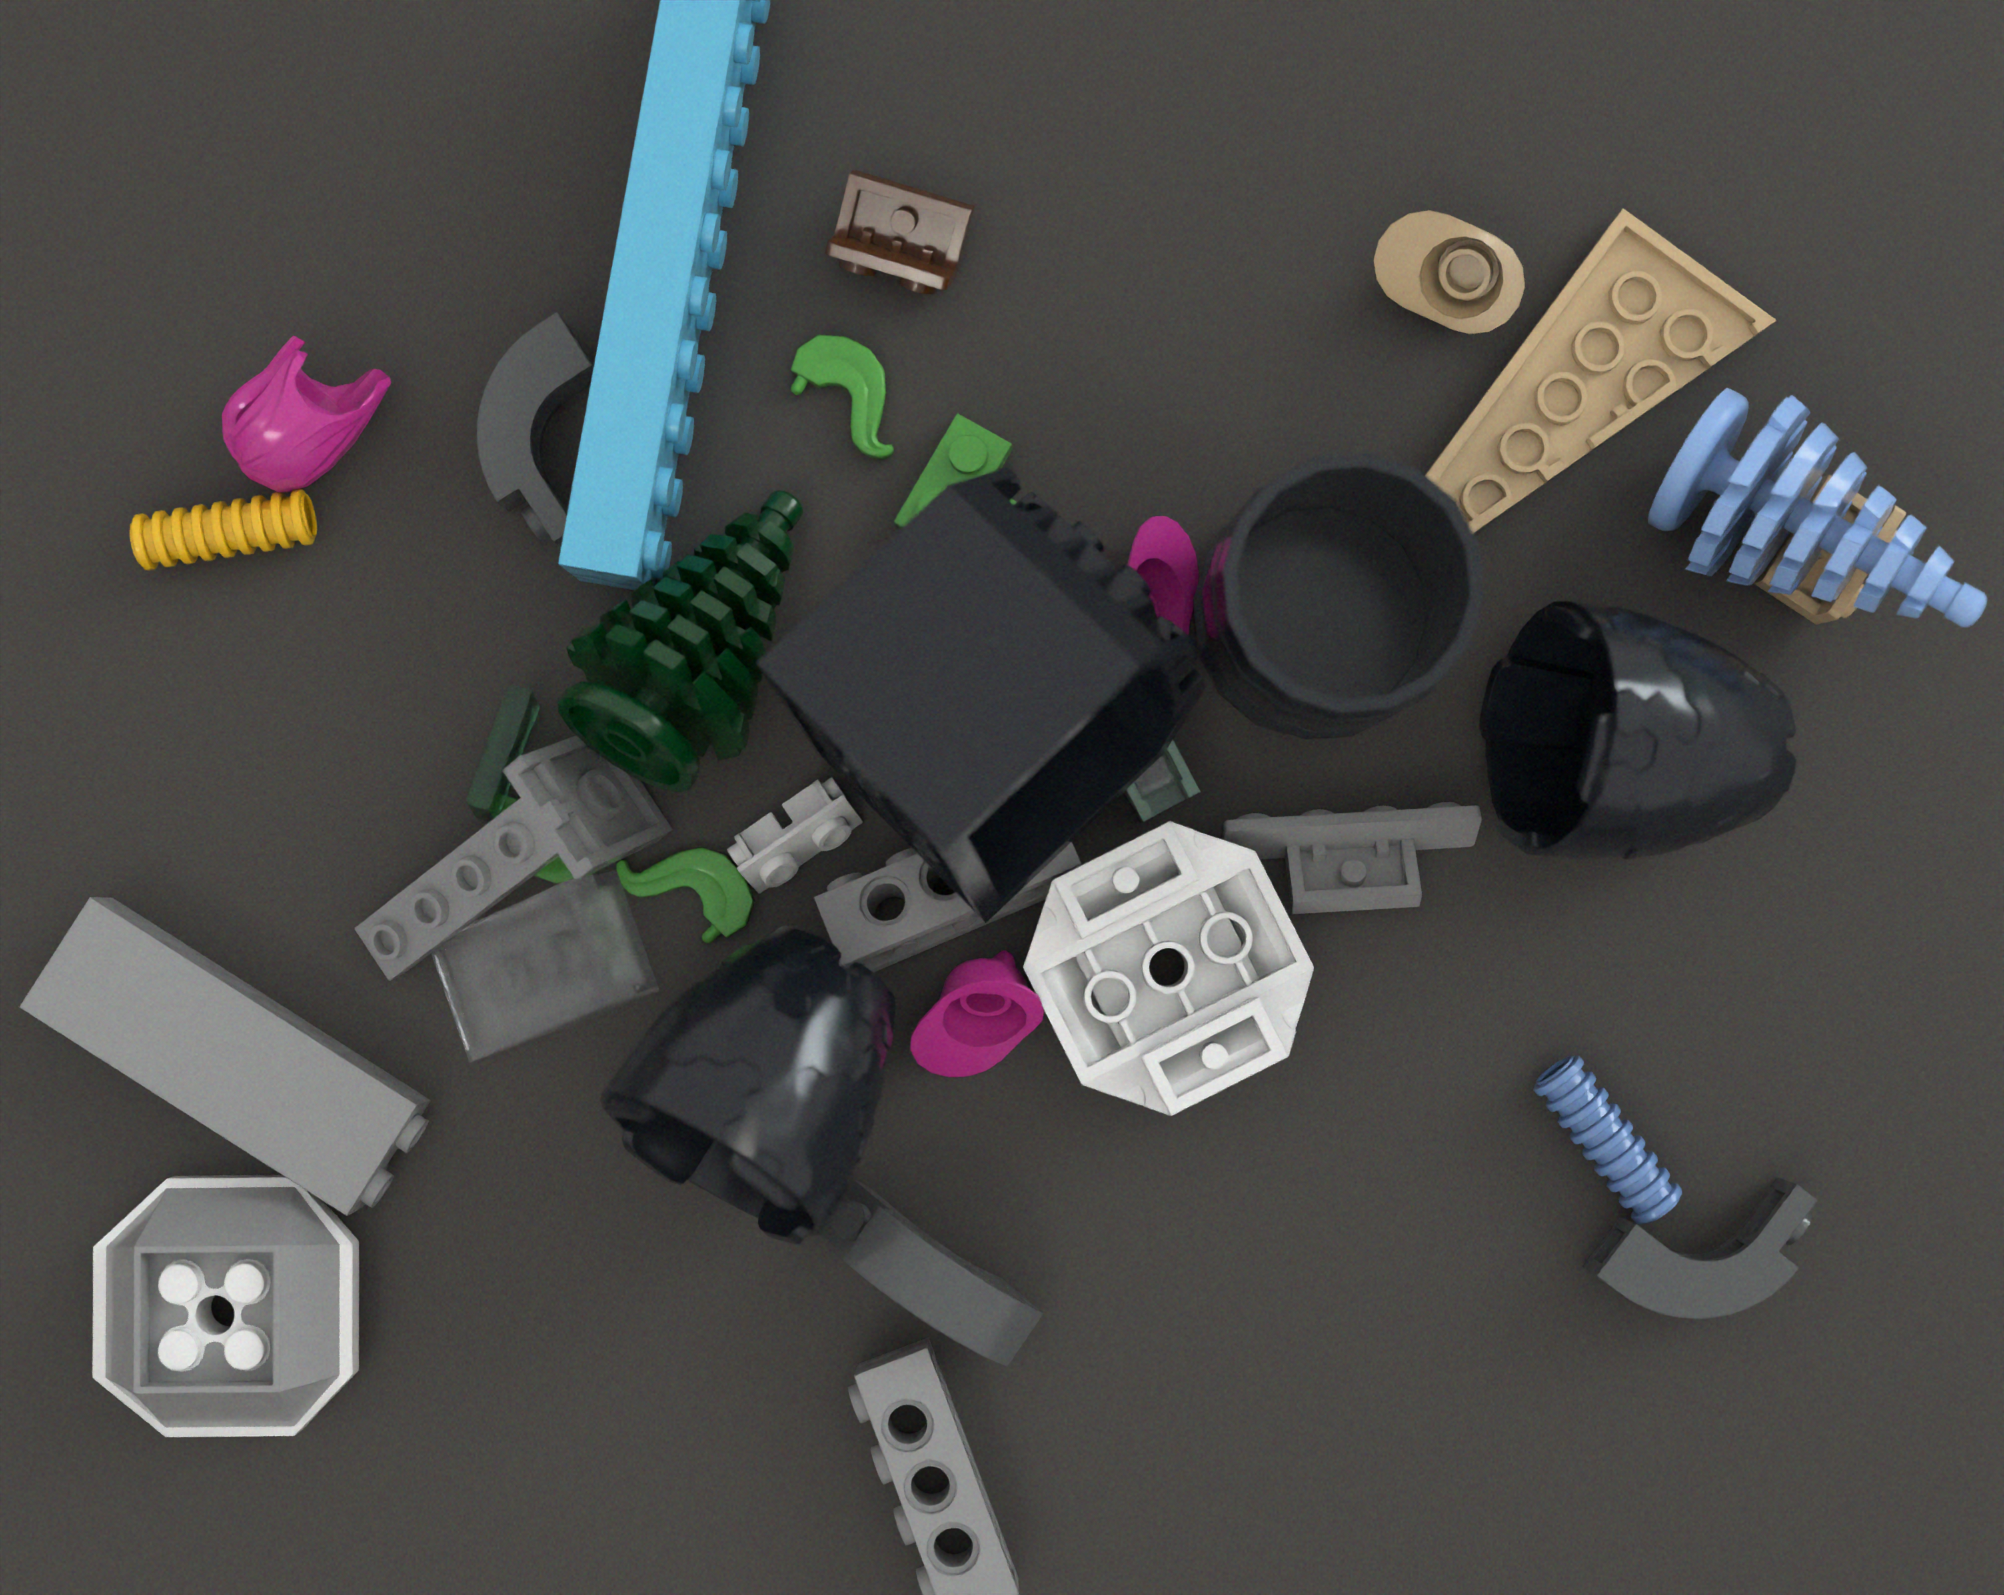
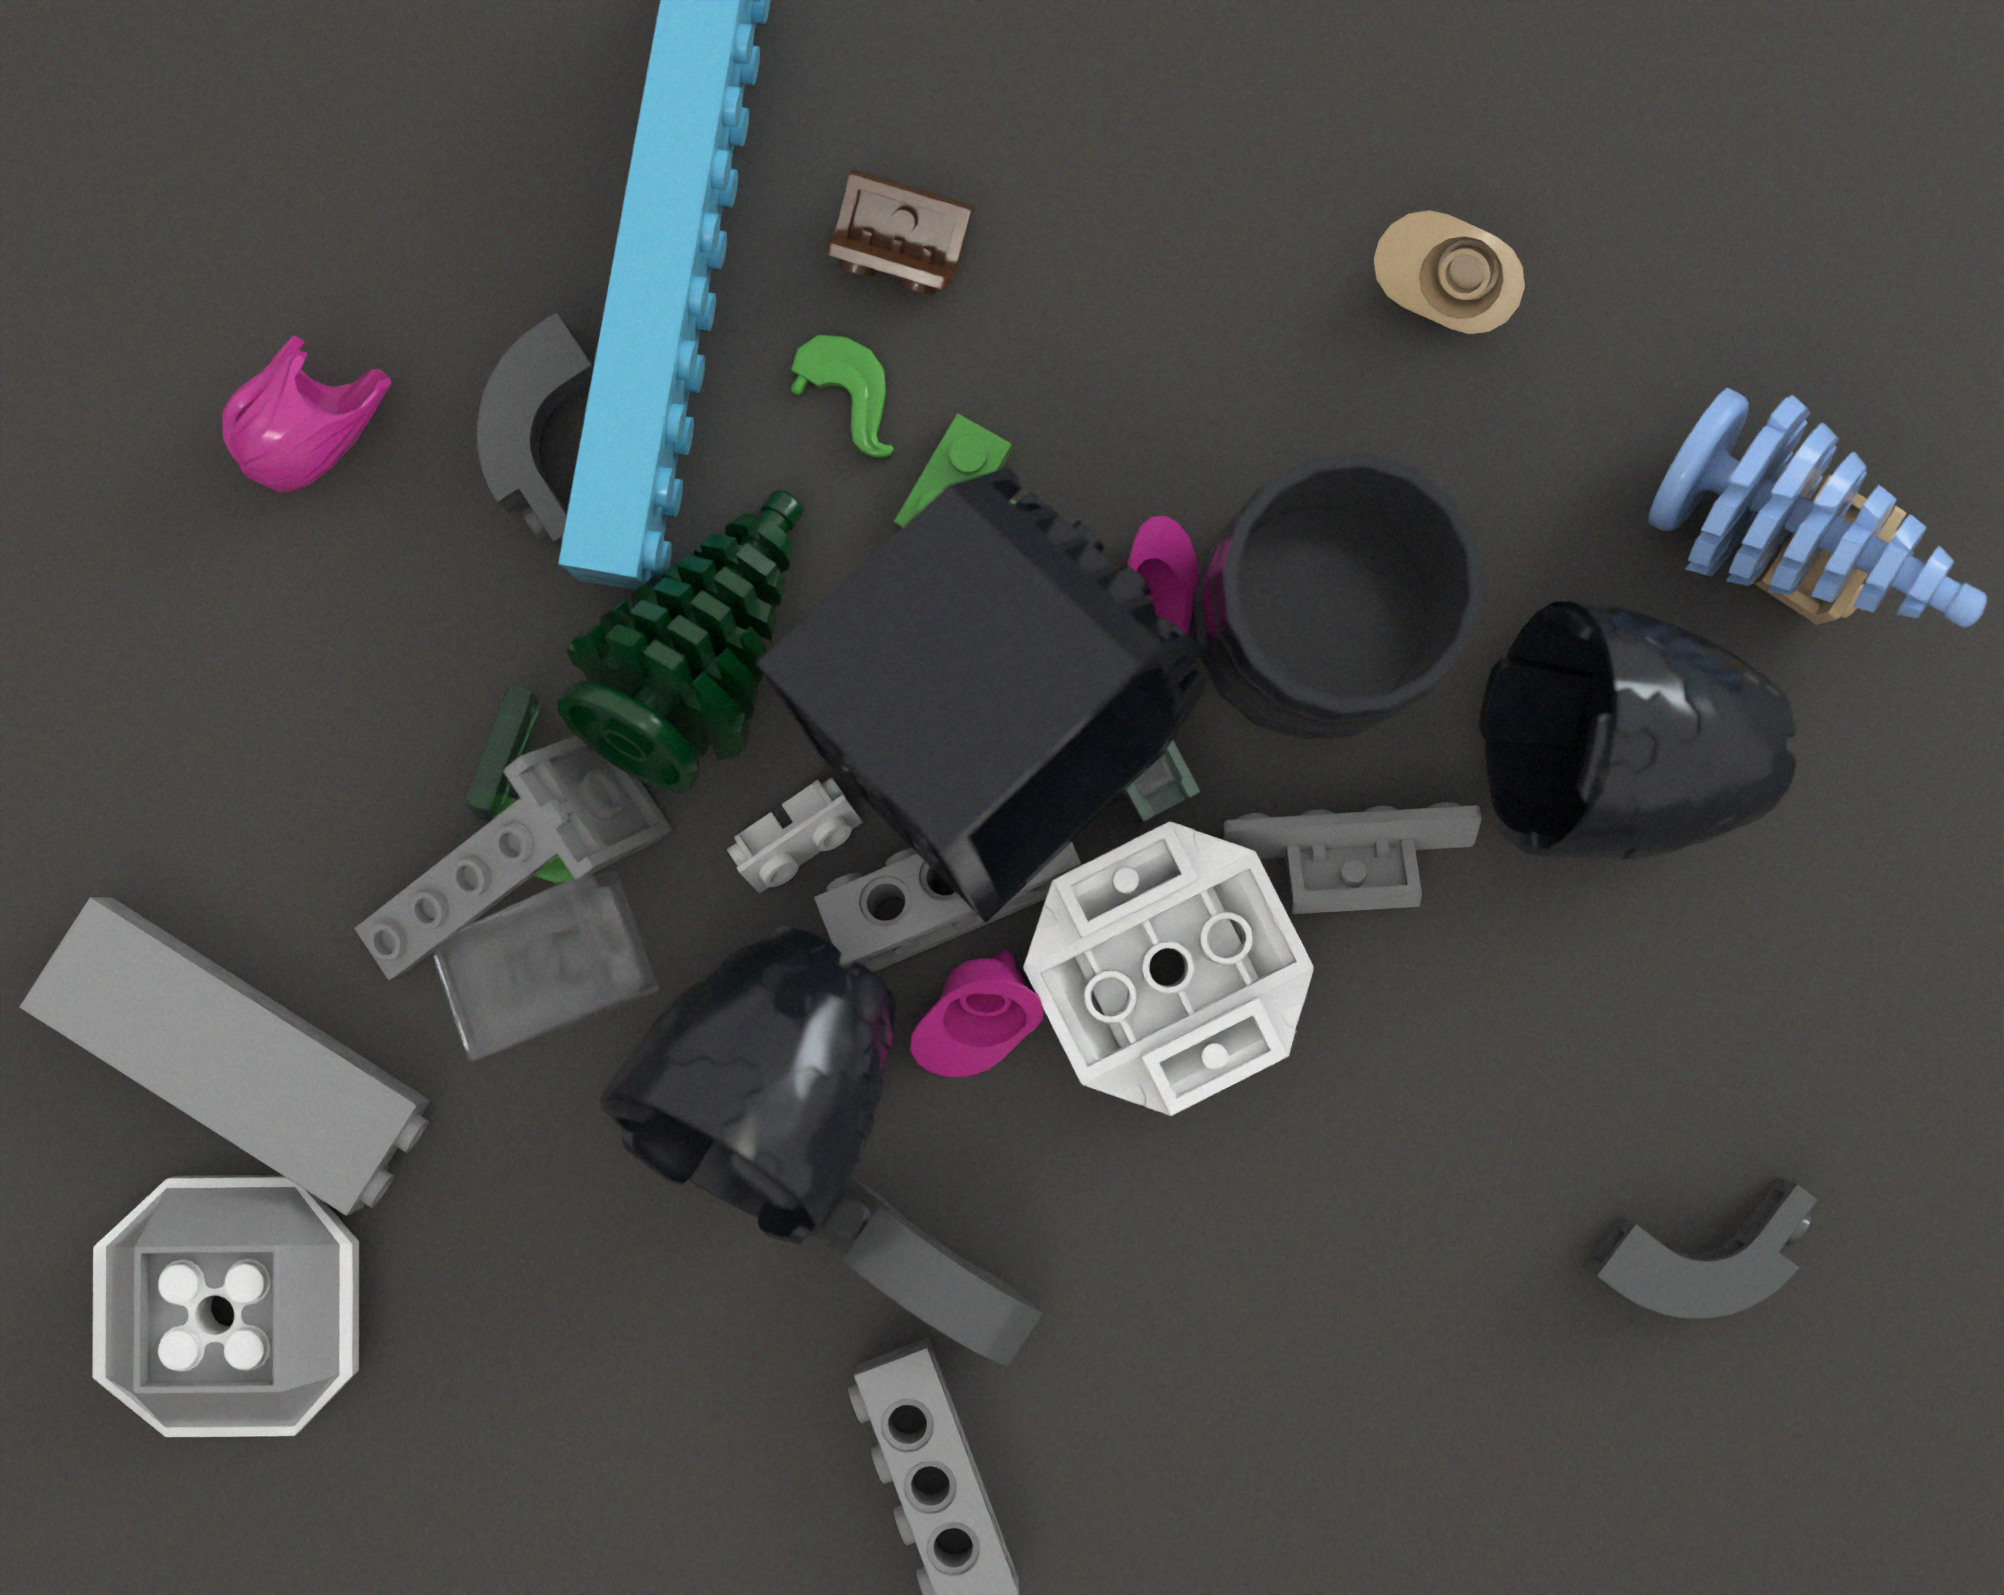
yellow piece [129,489,317,570] -> none
bright green piece [616,847,755,944] -> none
tan wing [1425,208,1777,533] -> none
medium blue piece [1533,1056,1682,1225] -> none

